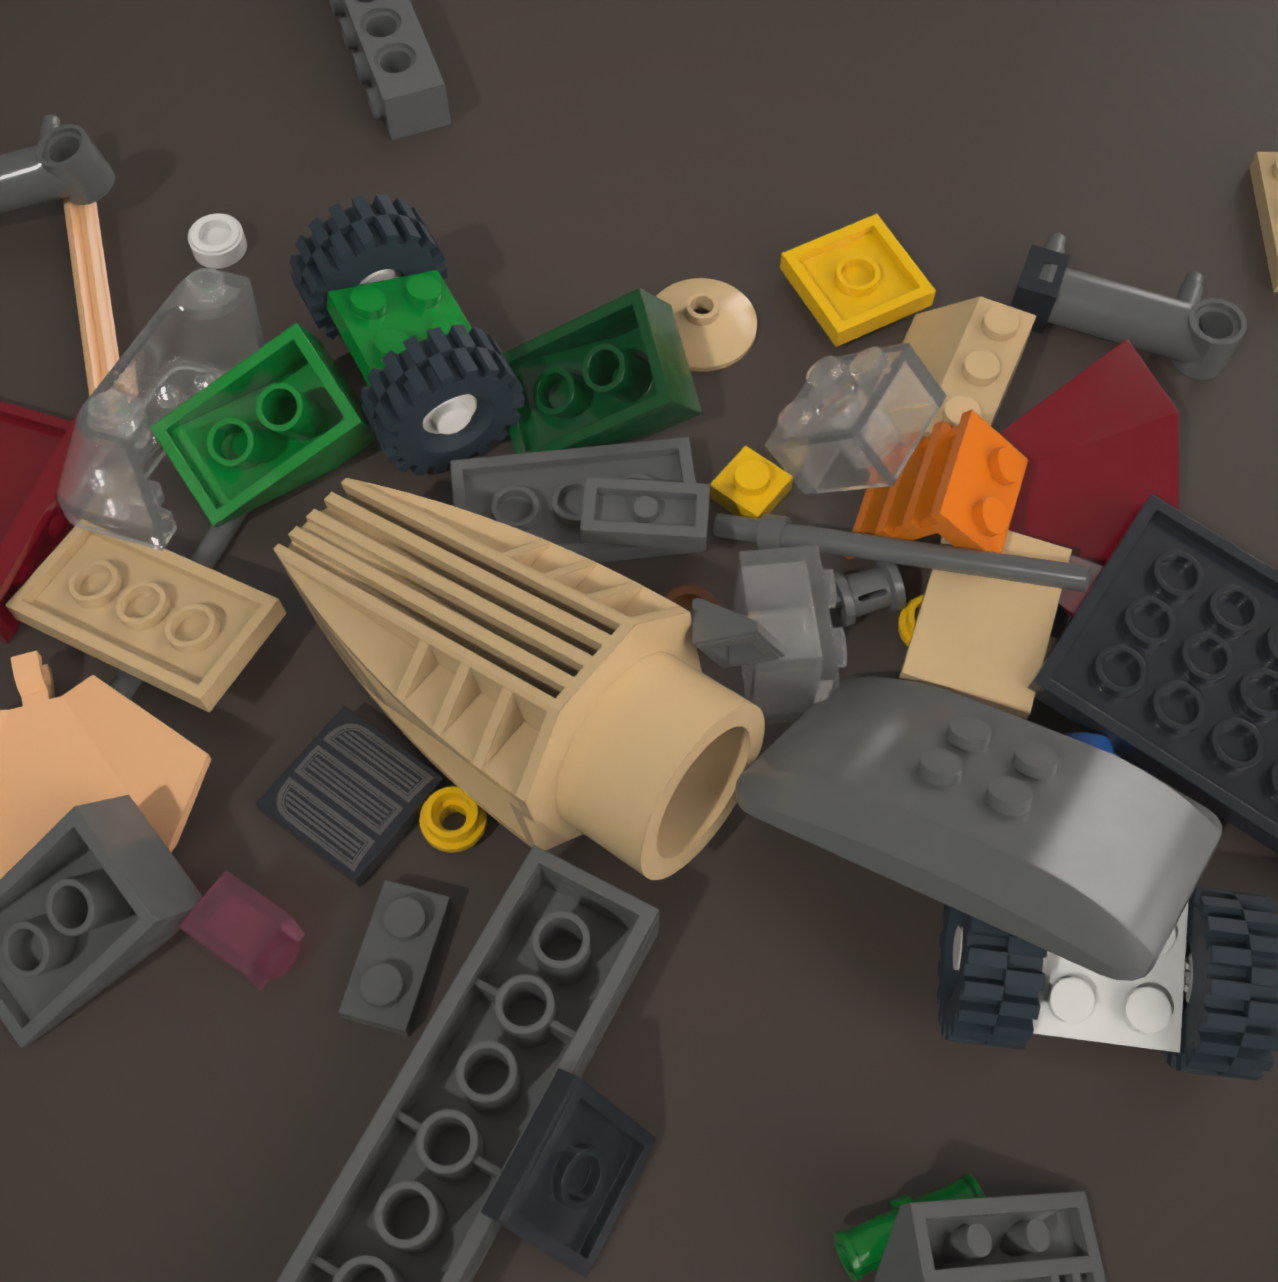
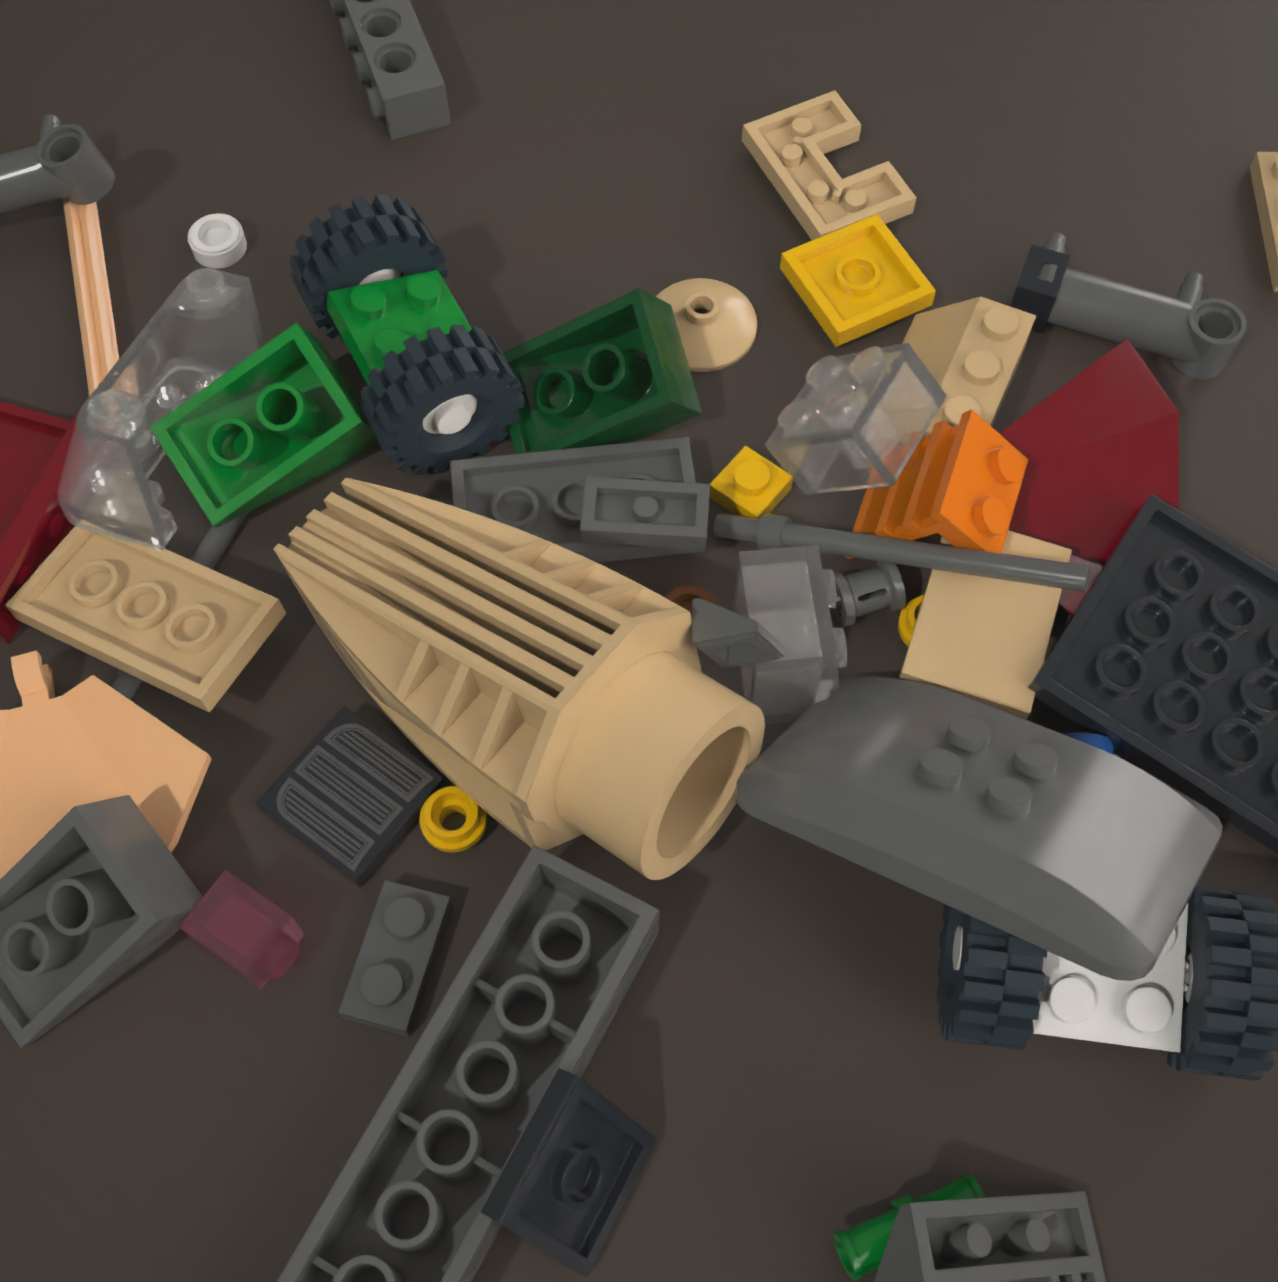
none -> tan plate [742,90,917,240]

